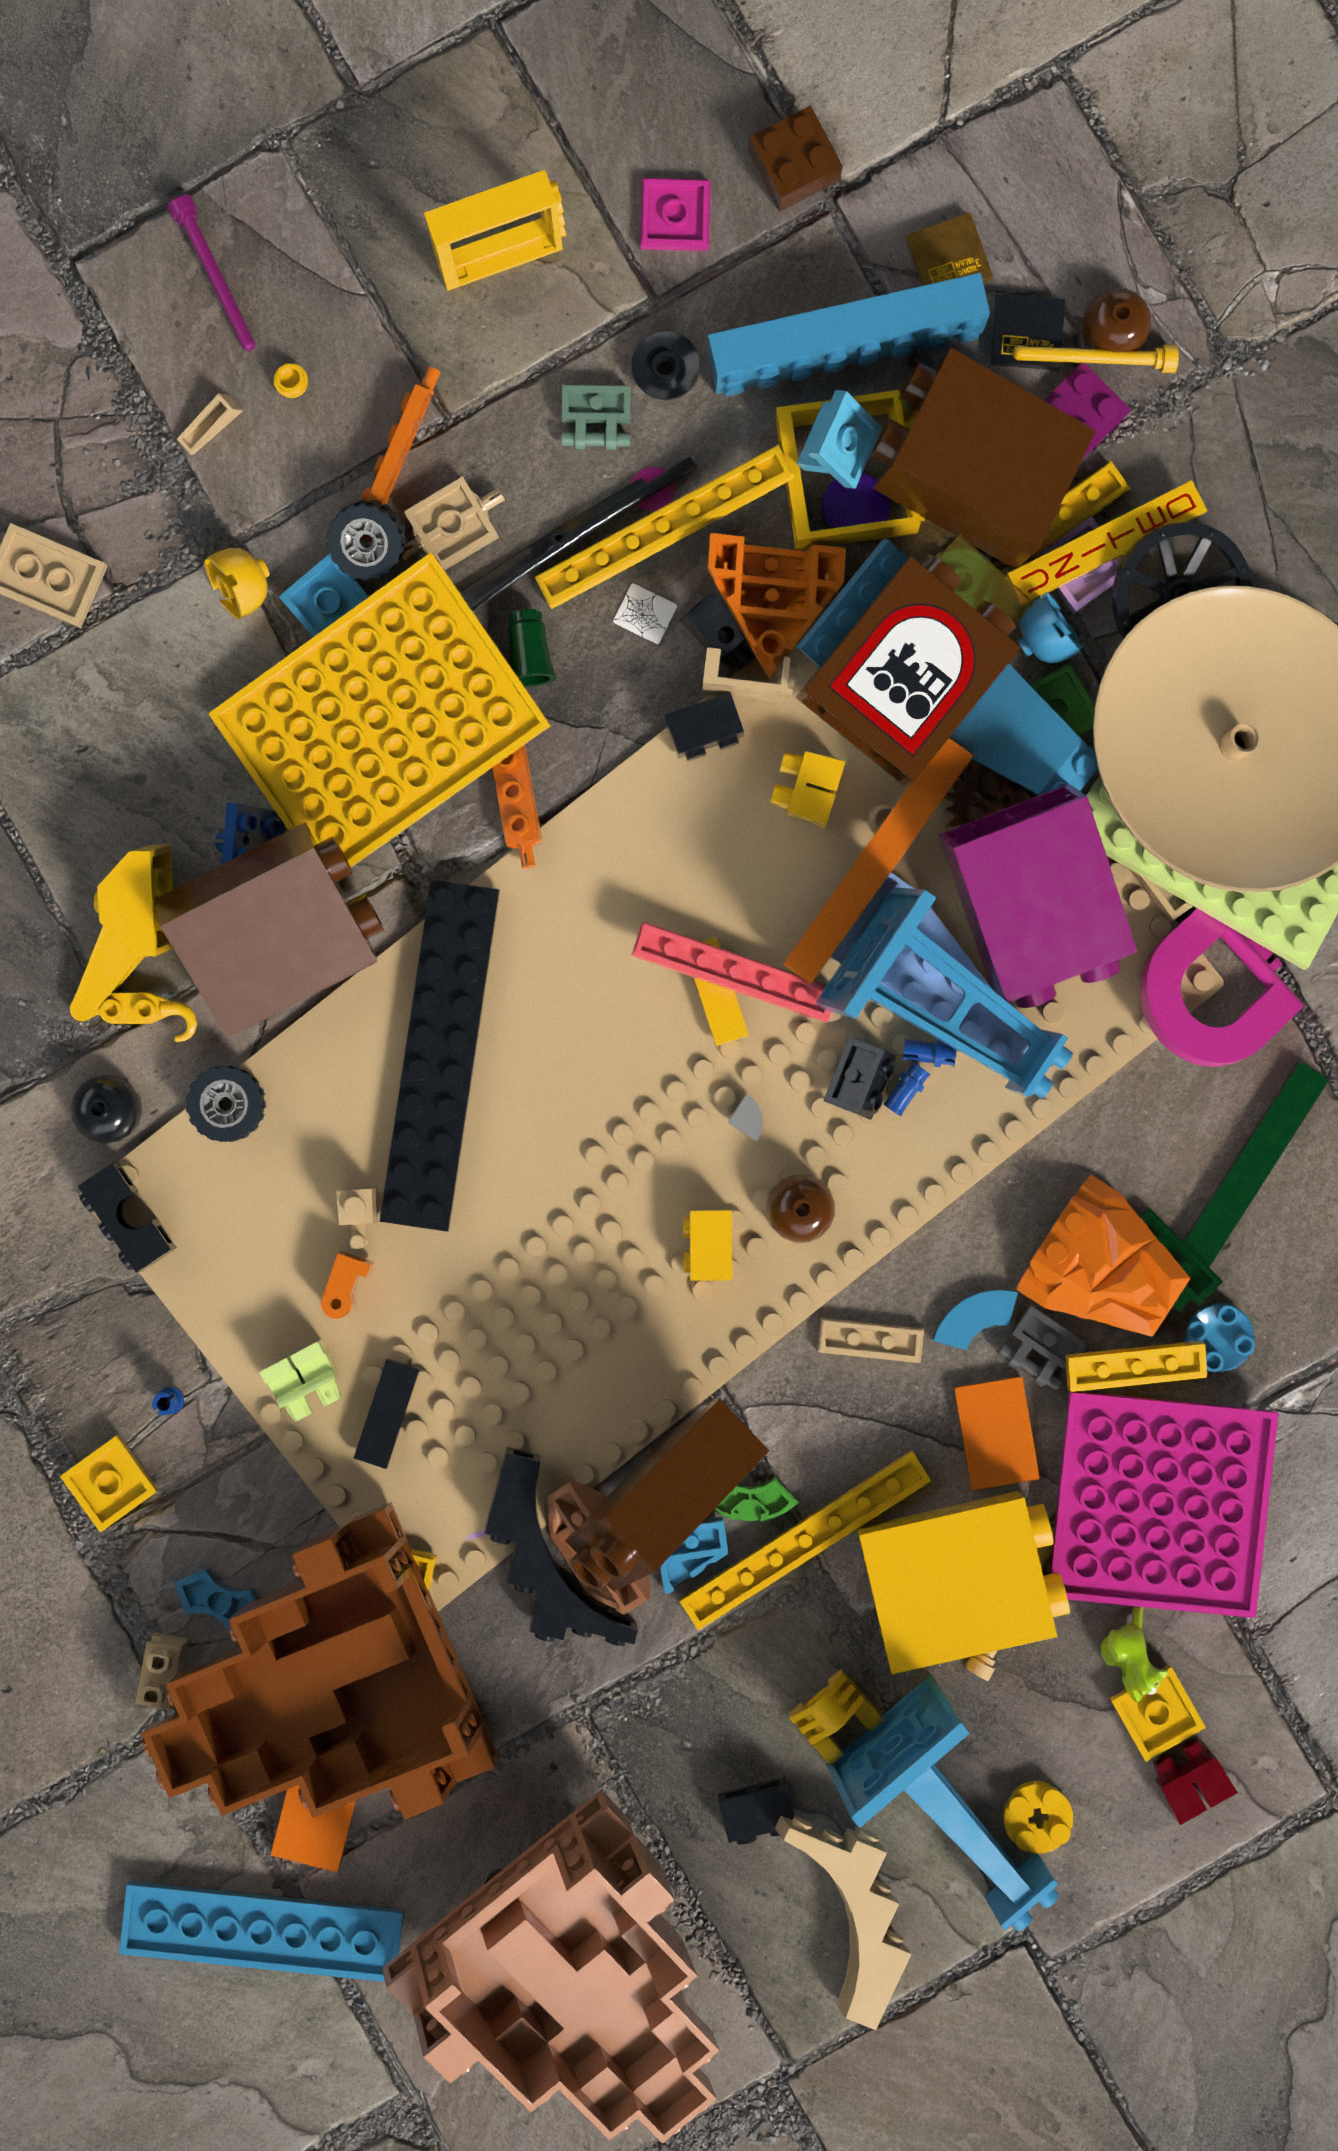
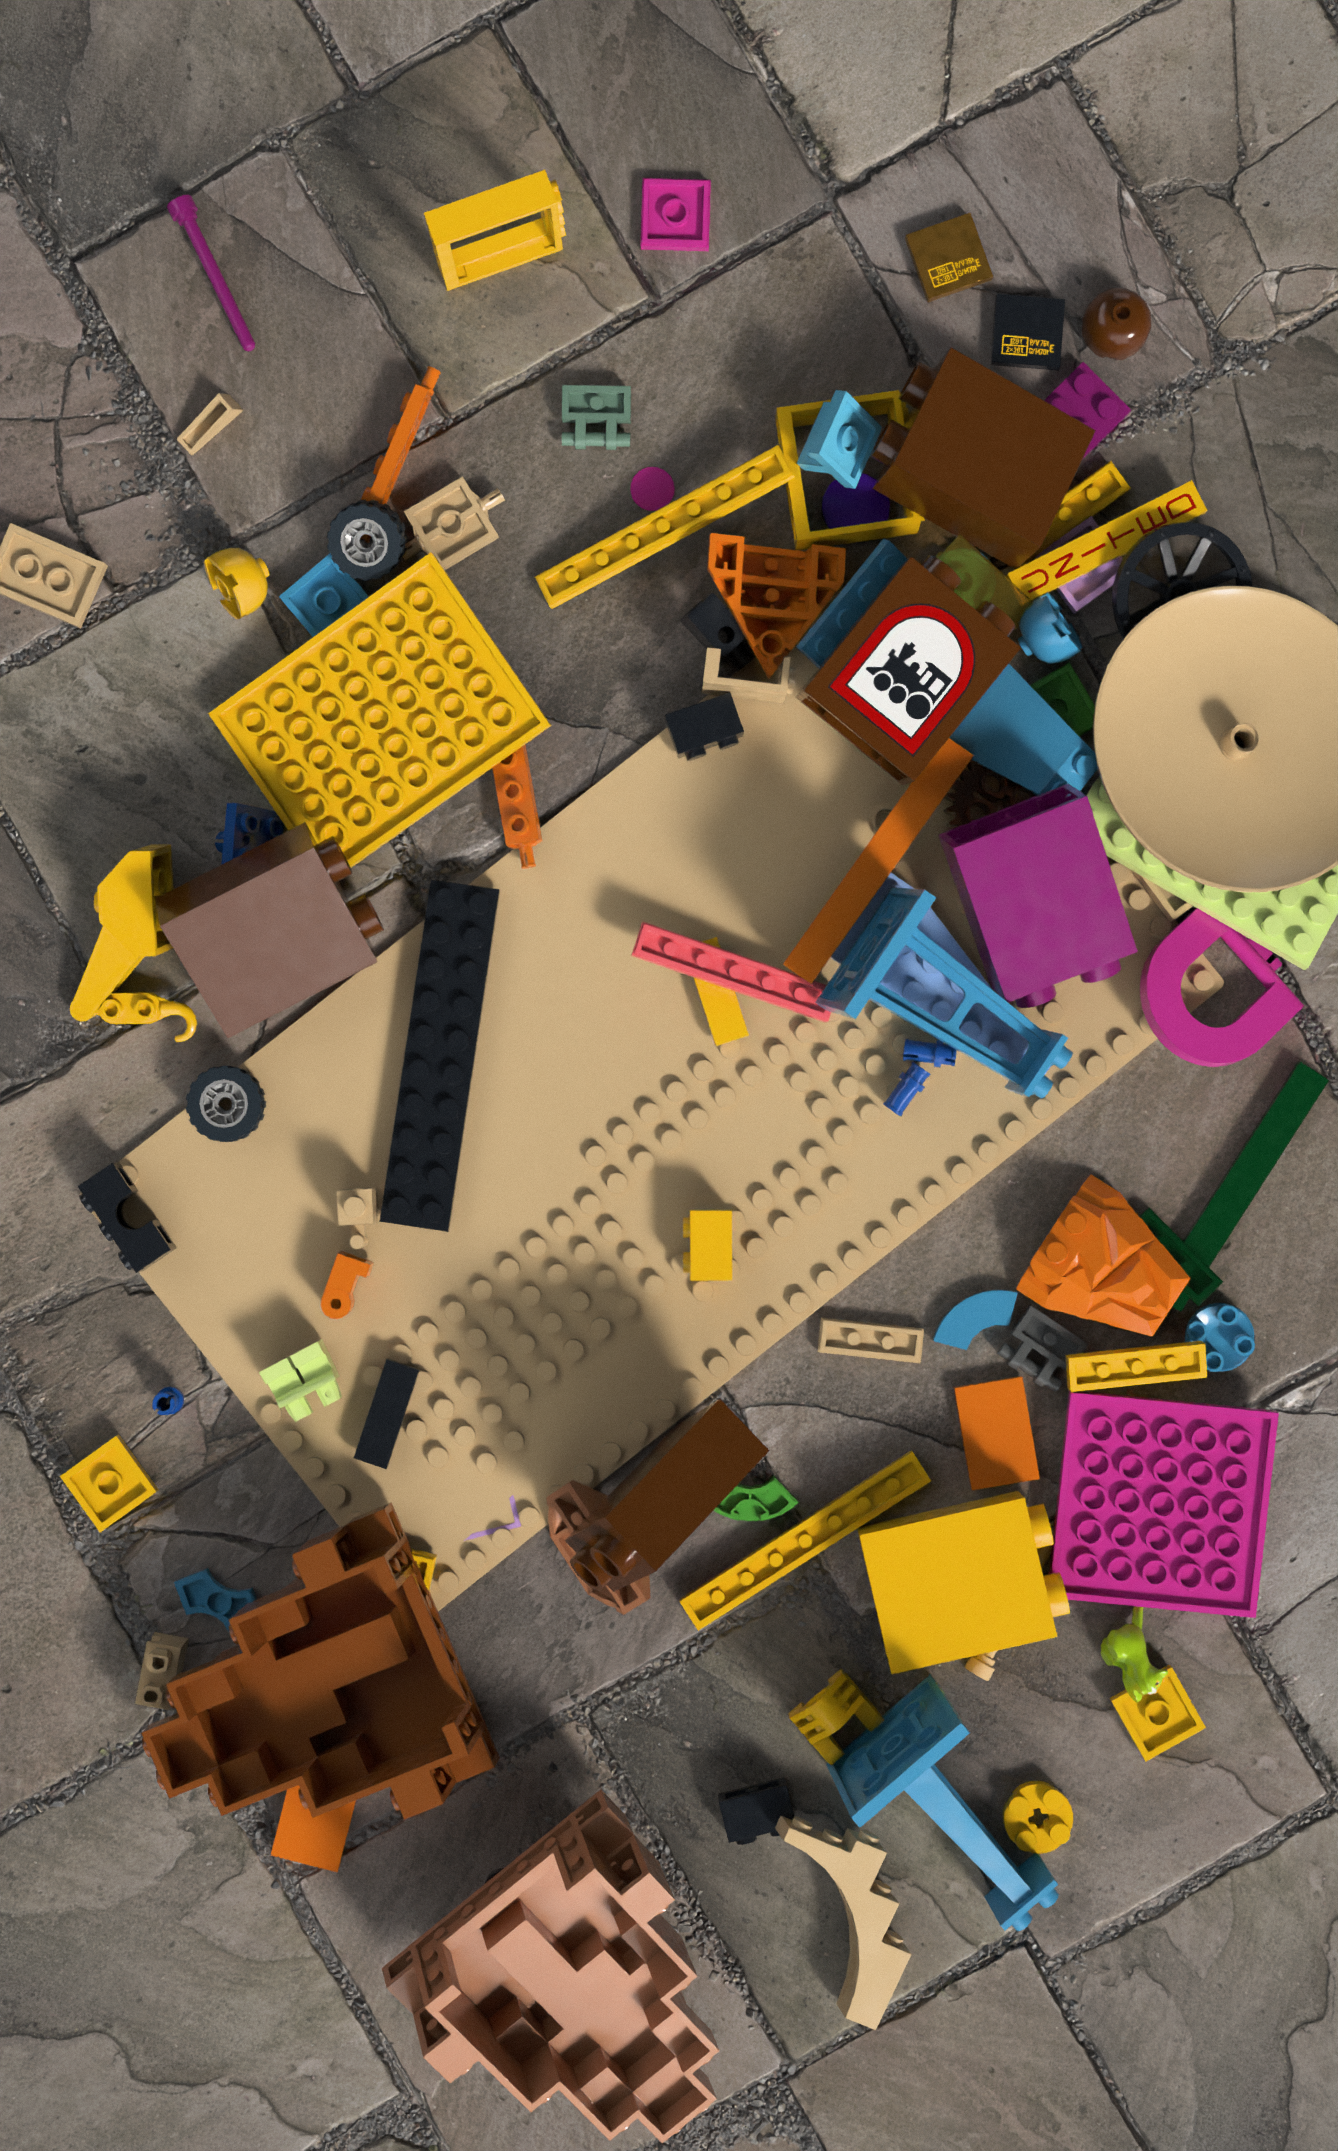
black cylinder [70,1075,142,1144] -> none
dark azure plate [119,1881,404,1982] -> none
yellow plate [273,363,308,398] -> none
black piece [460,457,696,612] -> none
black arch [484,1447,638,1646] -> none
dark green plant [508,609,557,687] -> none
white sticker [613,583,677,644] -> none
black dish [631,331,700,400] -> none
dark azure wing [660,1516,728,1594] -> none
dark azure brick [707,273,990,396] -> none
light grey tile [728,1093,762,1141] -> none
reddish brown brick [748,105,843,212] -> none
reddish brown cylinder [767,1174,835,1243] -> none
yellow hips [770,751,846,828] -> none
black bracket [824,1037,896,1120] -> none
yellow piece [1012,345,1179,373] -> none
dark red hips [1153,1738,1238,1825] -> none

